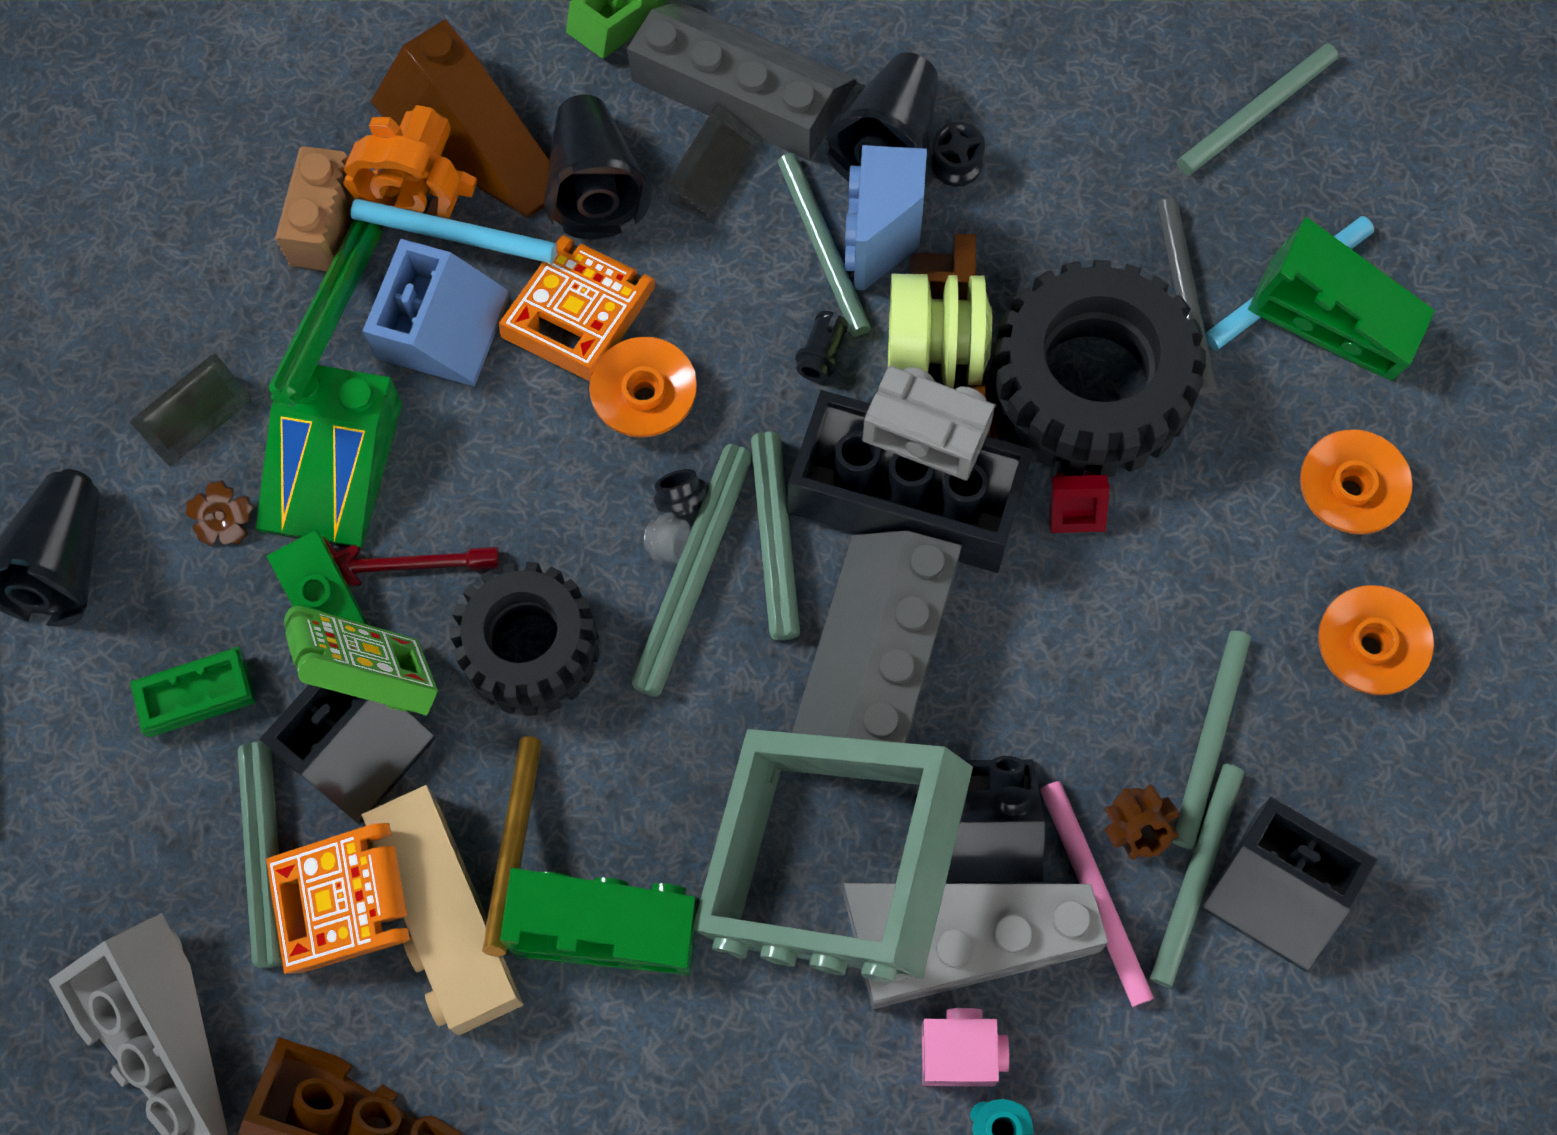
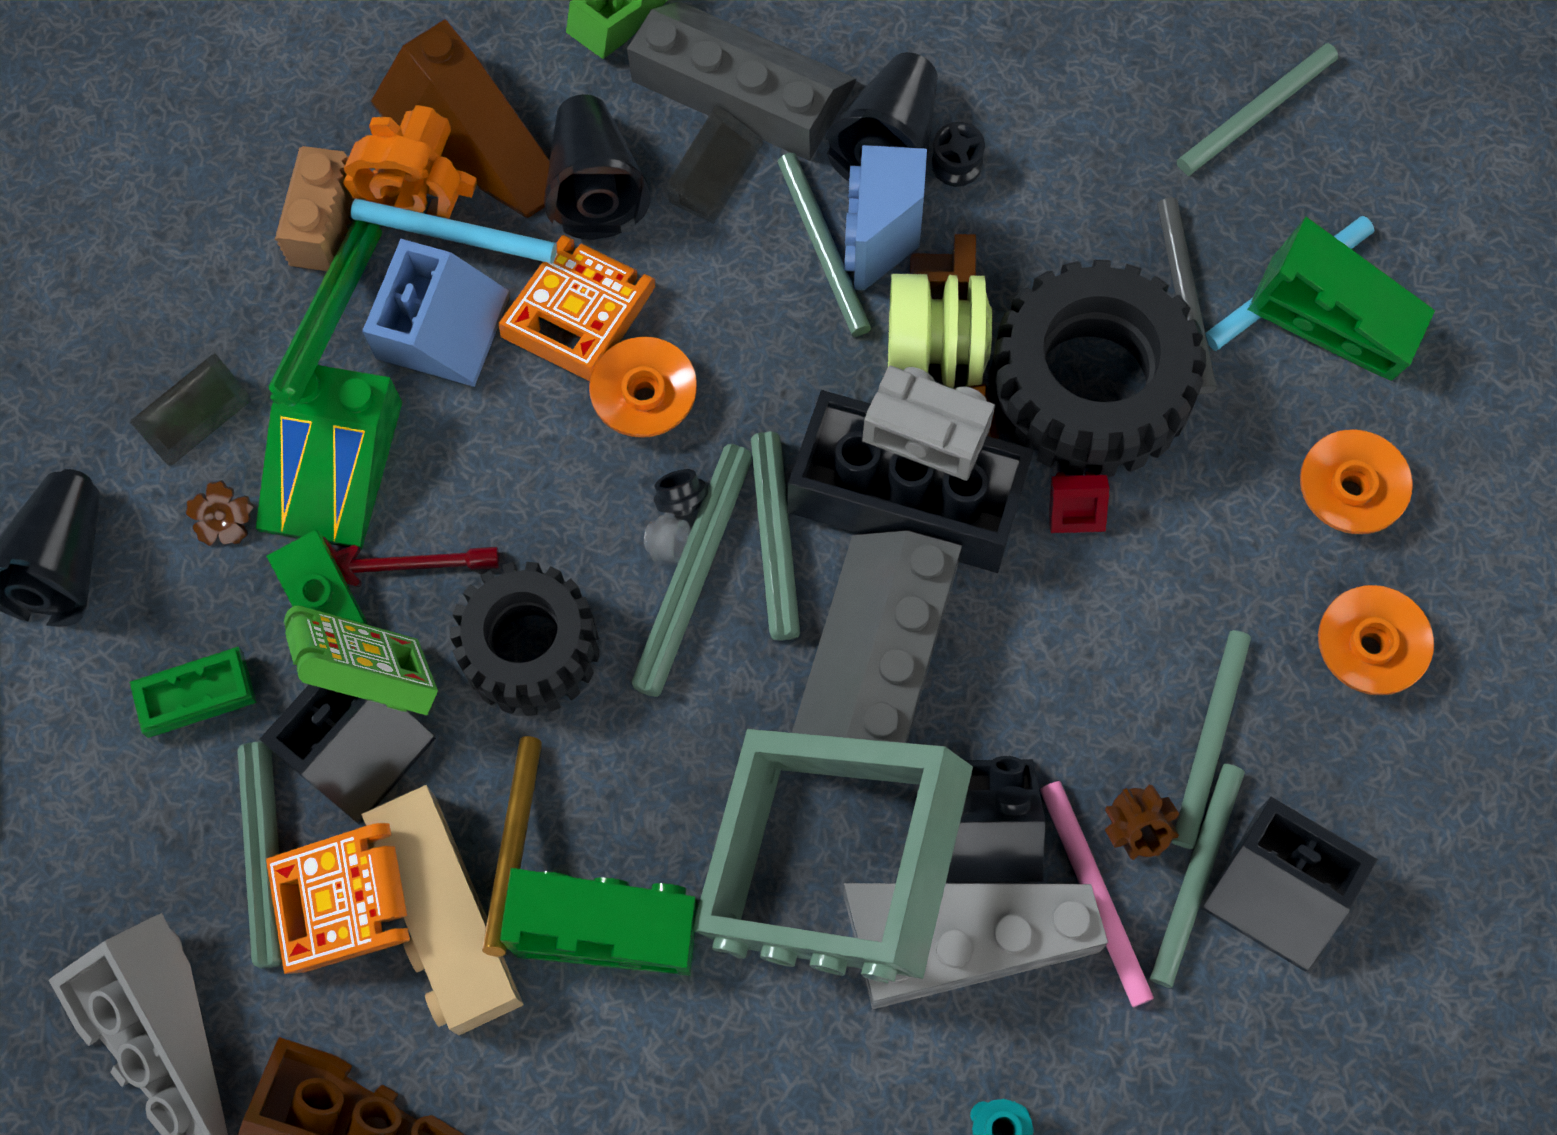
black pin [795,311,849,382] -> none
bright pink brick [922,1008,1009,1086] -> none

